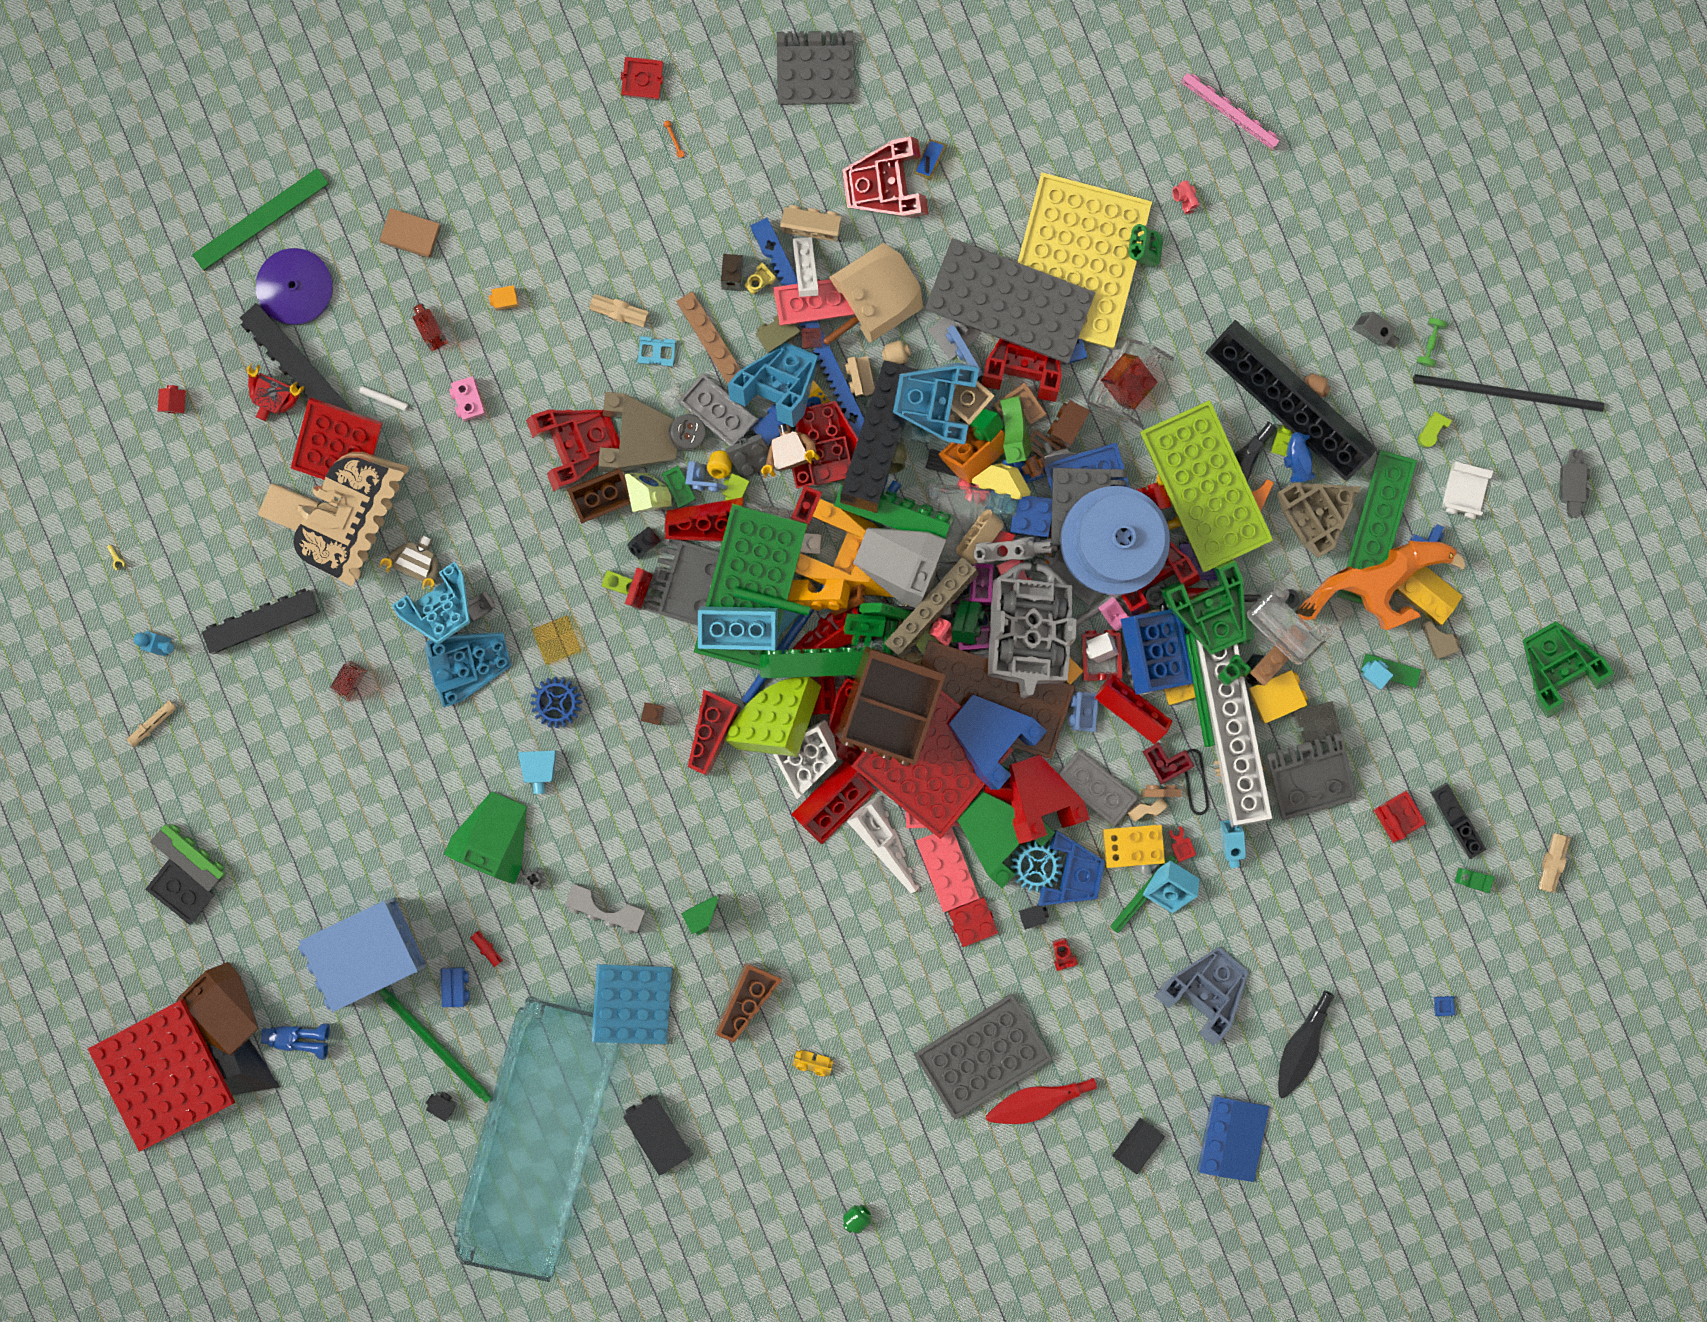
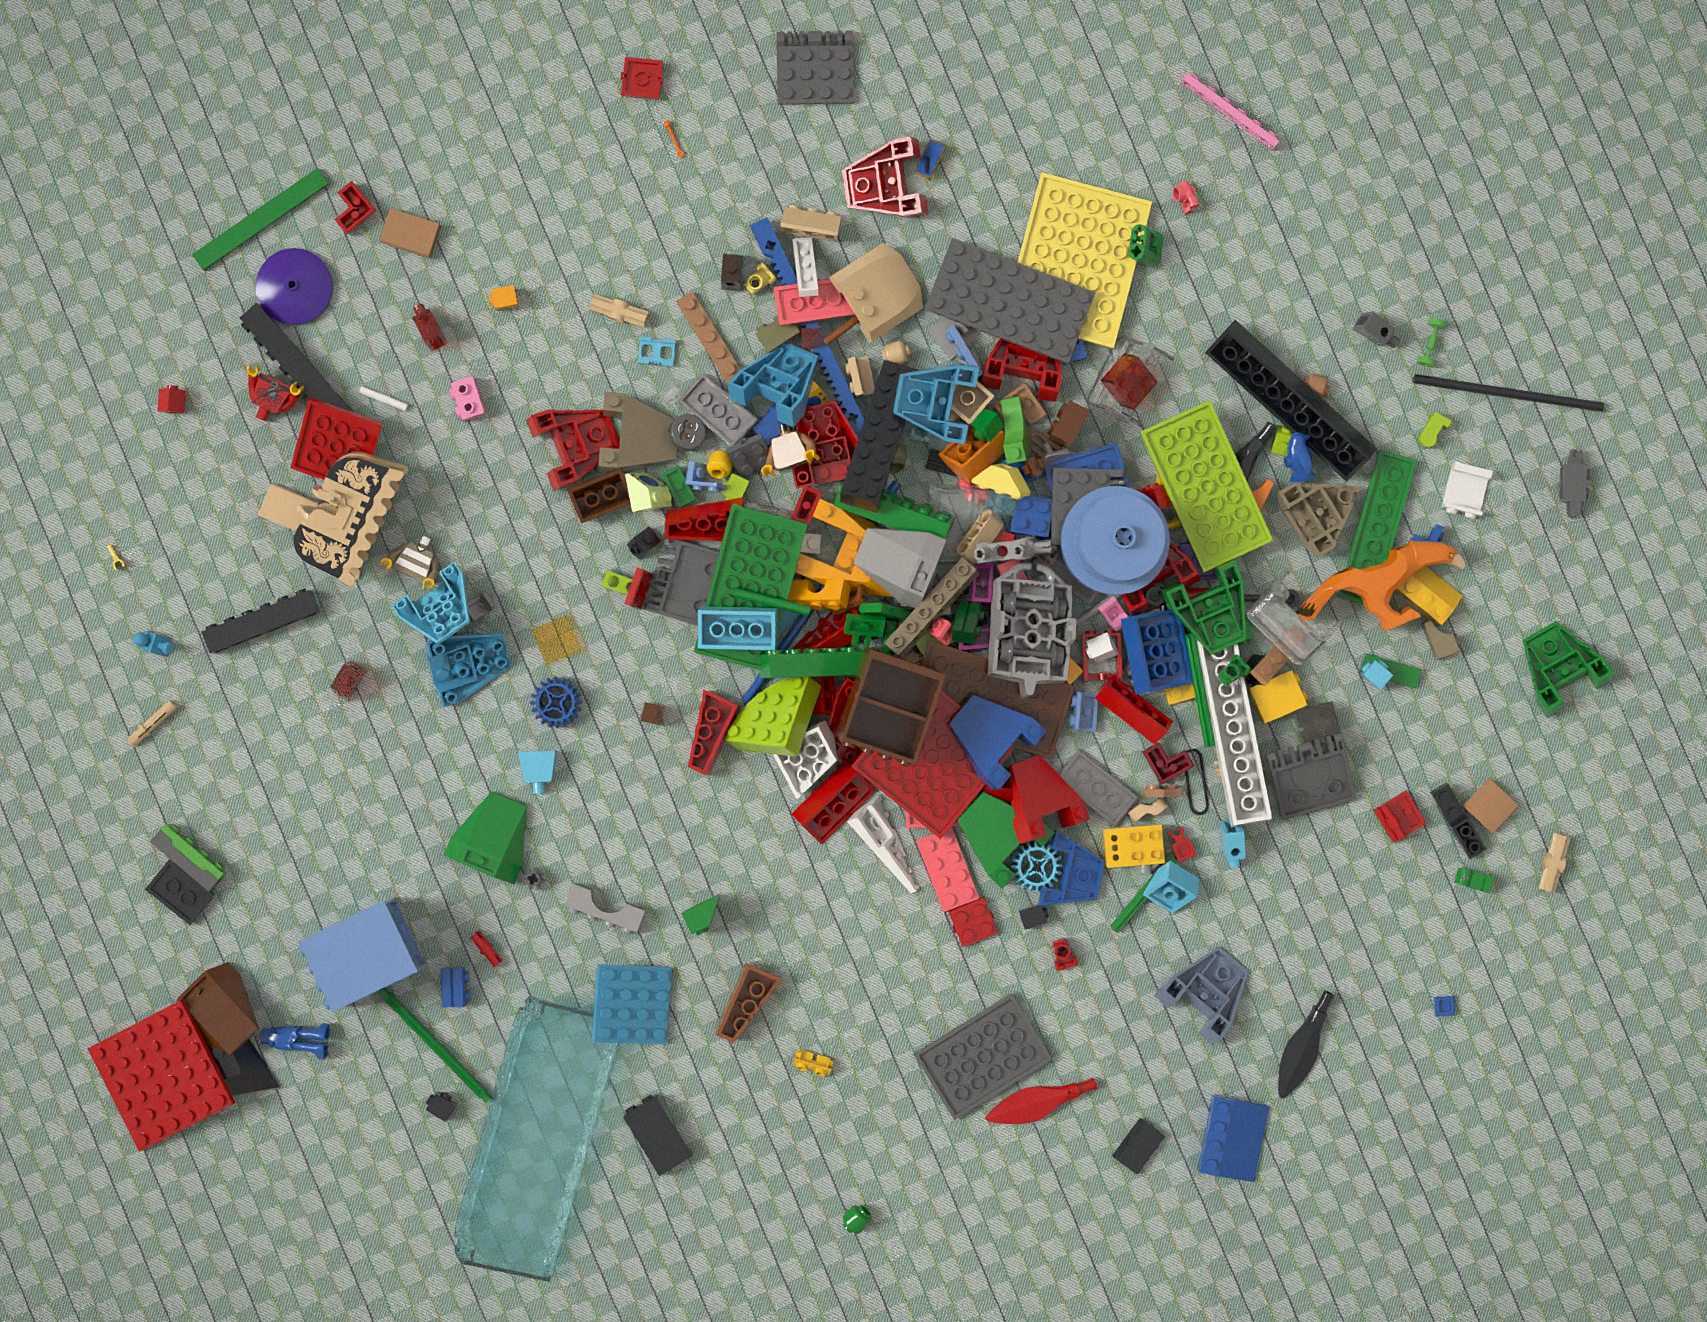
none -> red brick [334,181,376,235]
none -> medium nougat slope [1463,779,1519,834]

